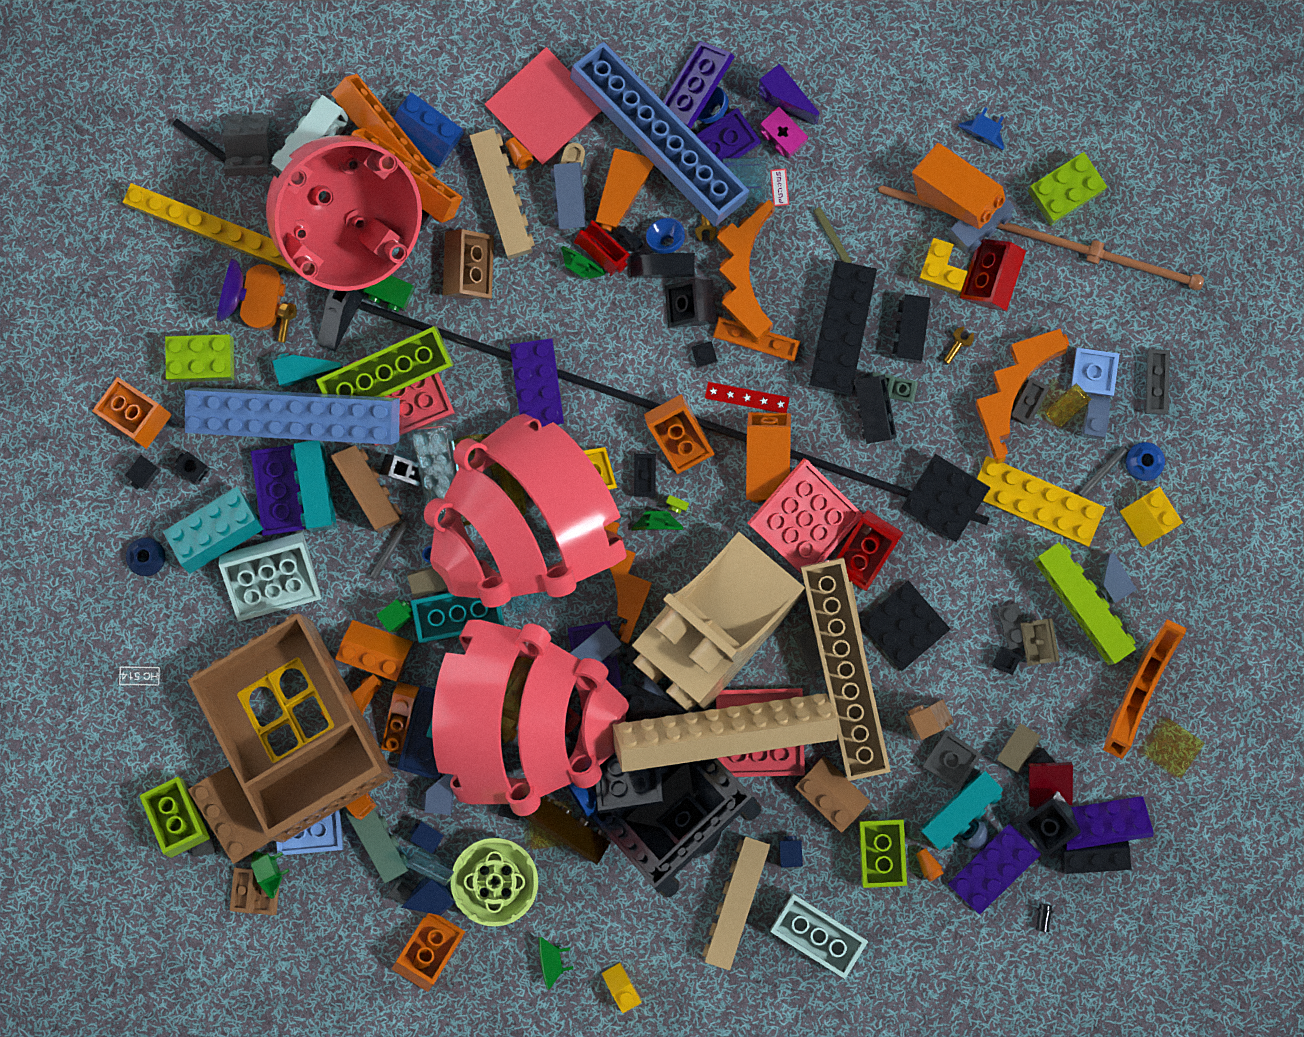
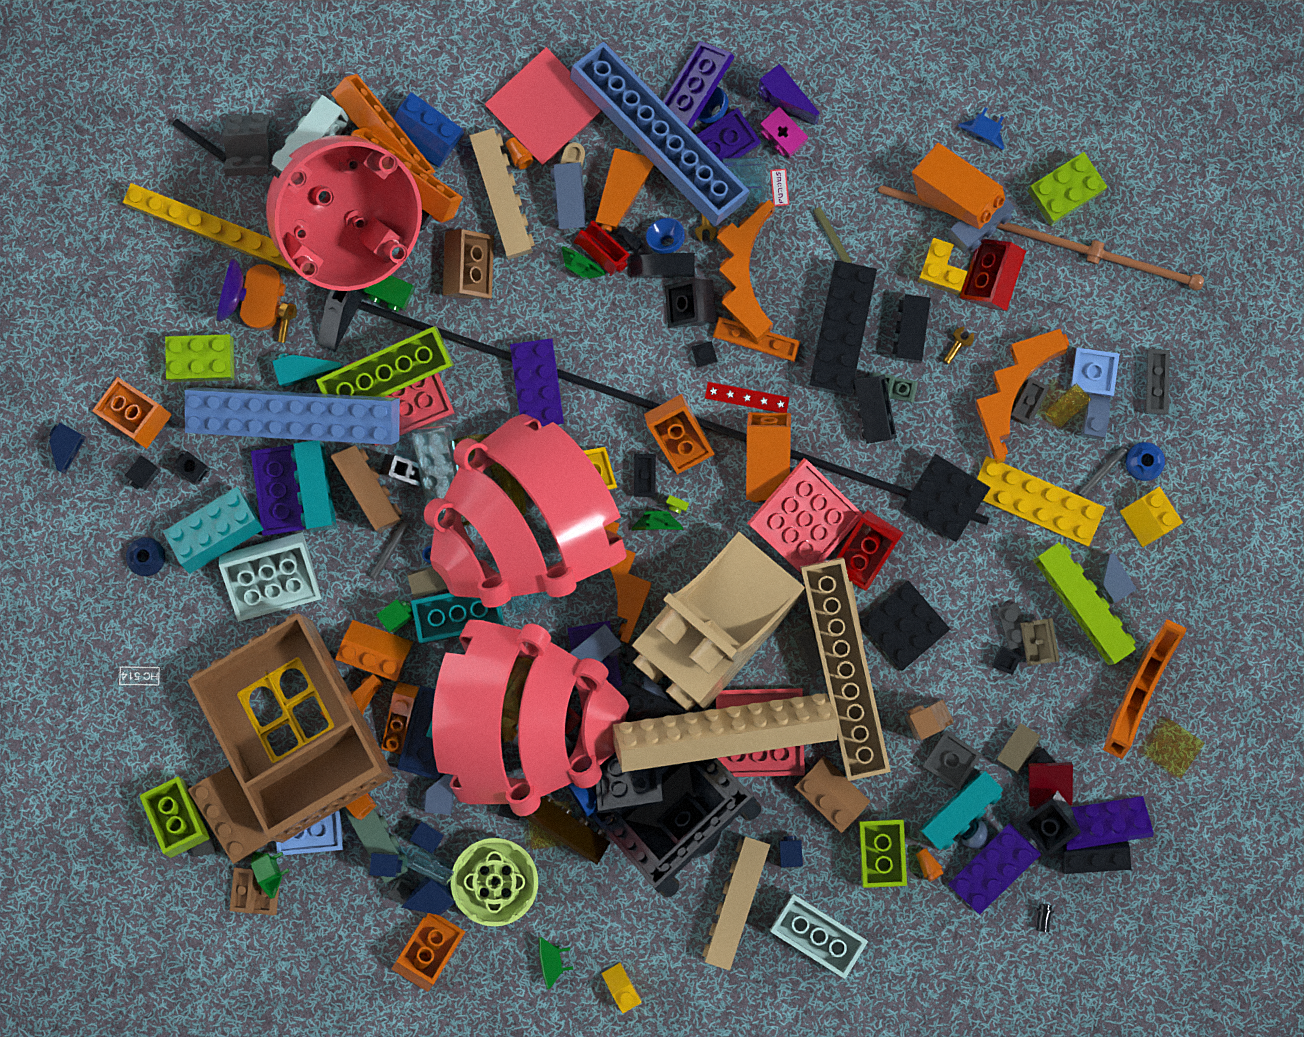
none -> dark blue slope [49,422,86,474]
none -> dark blue brick [369,852,403,878]

